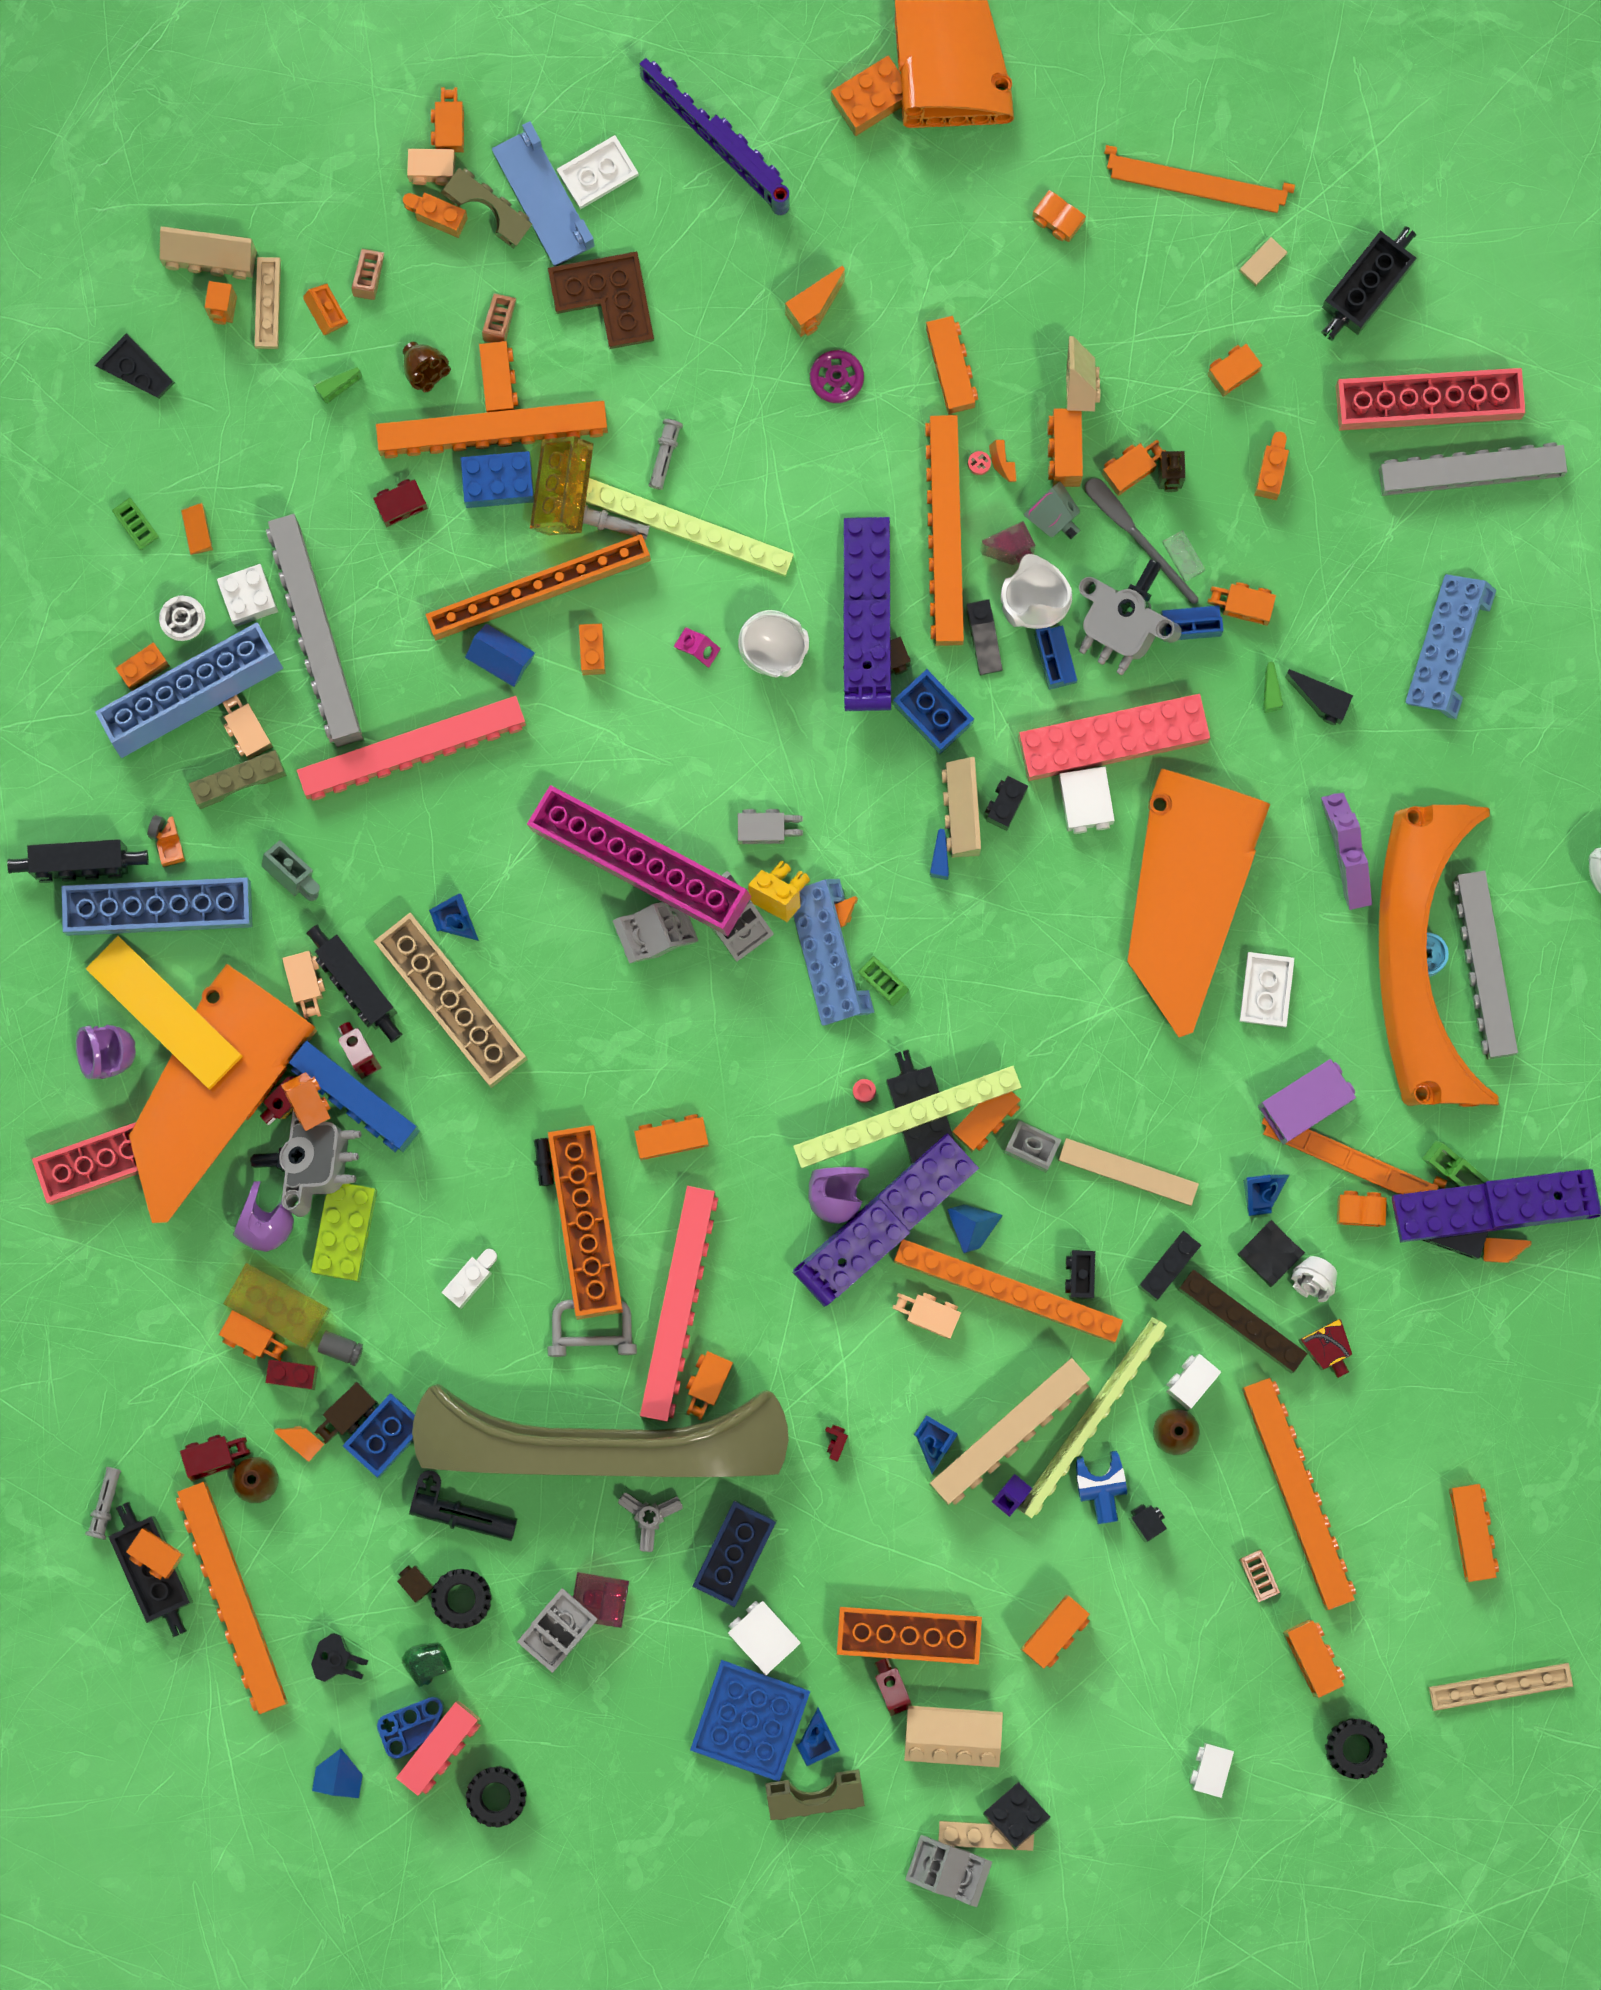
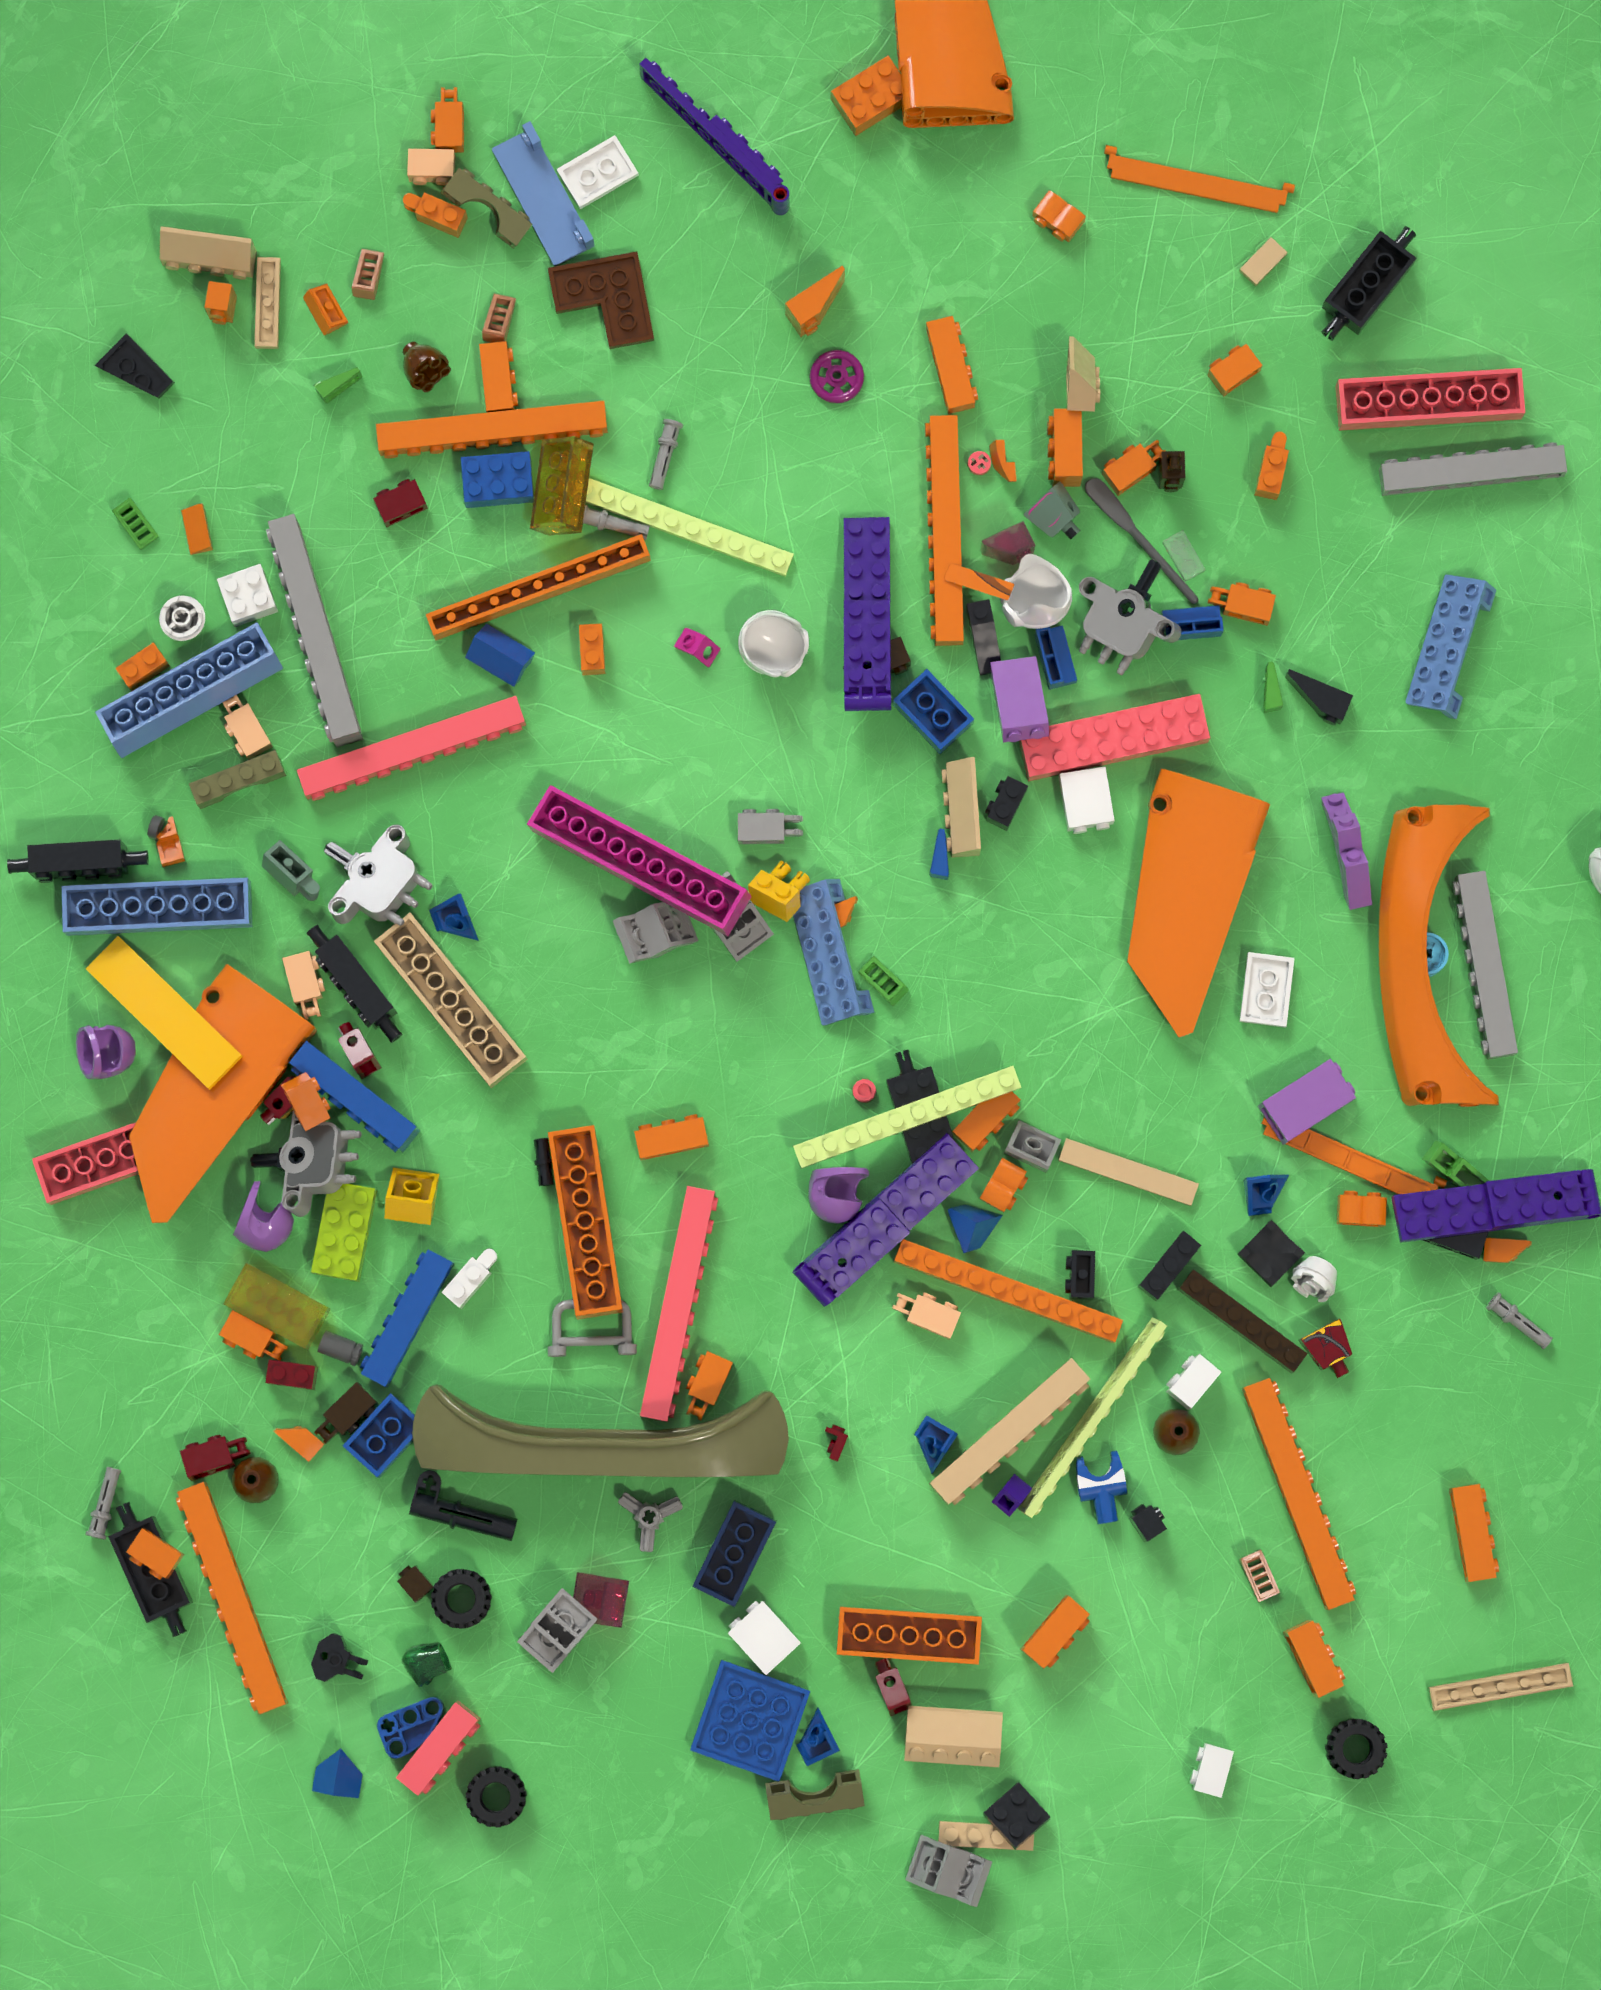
none -> piece [324,825,433,926]
none -> blue brick [360,1249,454,1388]
none -> yellow slope [384,1168,439,1225]
none -> orange sticker [944,563,1014,600]
none -> orange brick [979,1158,1028,1213]
none -> medium lavender brick [990,656,1049,743]
none -> light grey pin [1486,1292,1553,1349]

